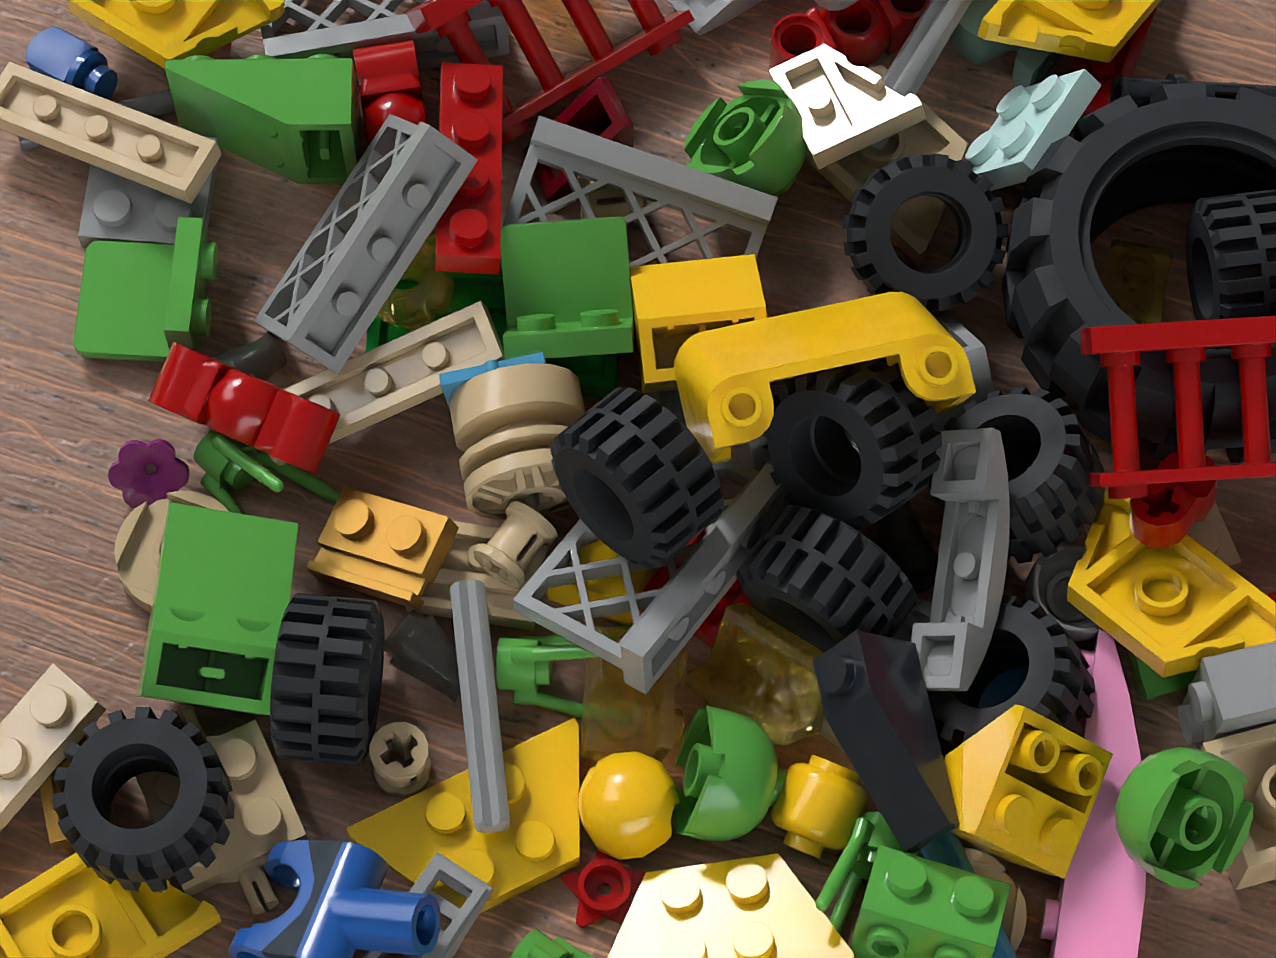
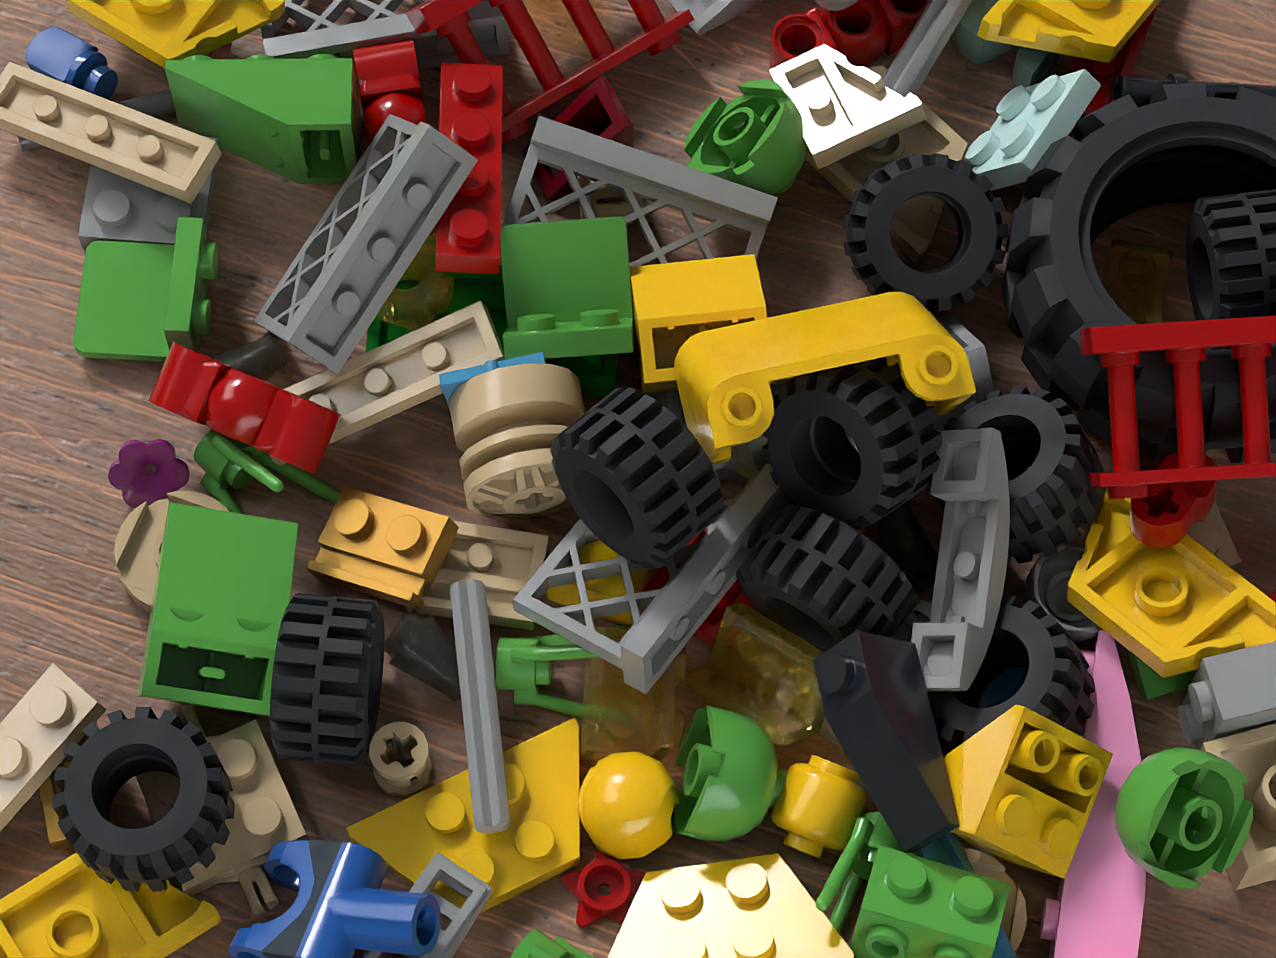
tan bush [473,501,558,588] -> none

